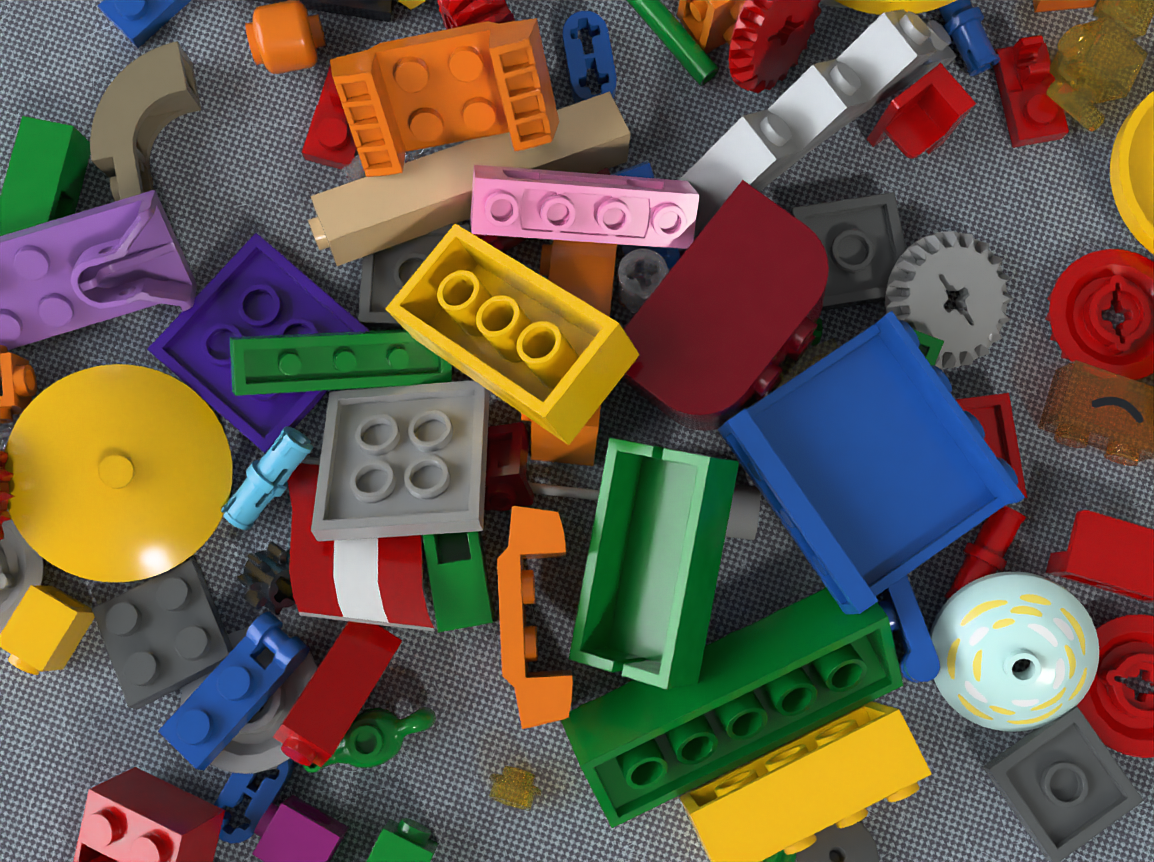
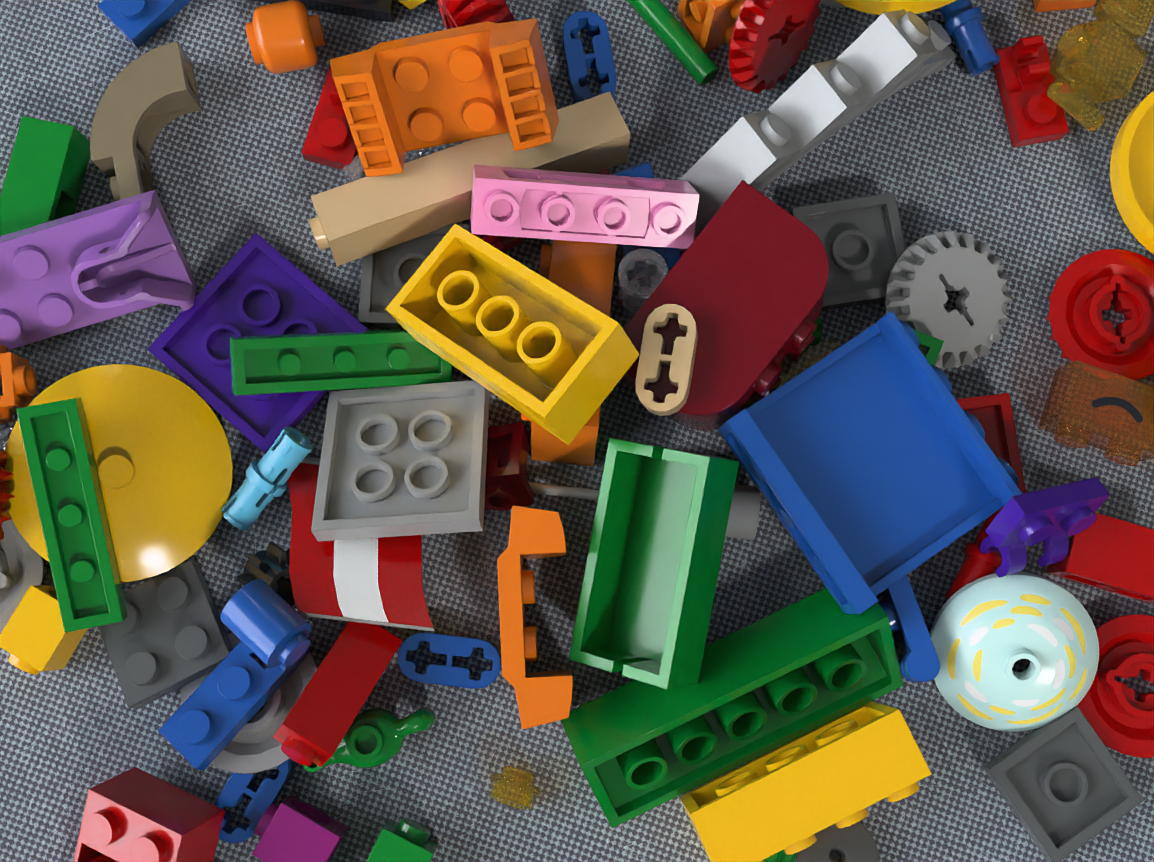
green brick [423,531,496,632] -> none
red panel [866,63,976,159] -> none
none -> green plate [16,397,128,633]
none -> blue brick [220,579,311,668]
none -> blue beam [398,632,502,689]
none -> tan beam [635,304,698,416]
none -> dark purple plate [980,477,1110,578]

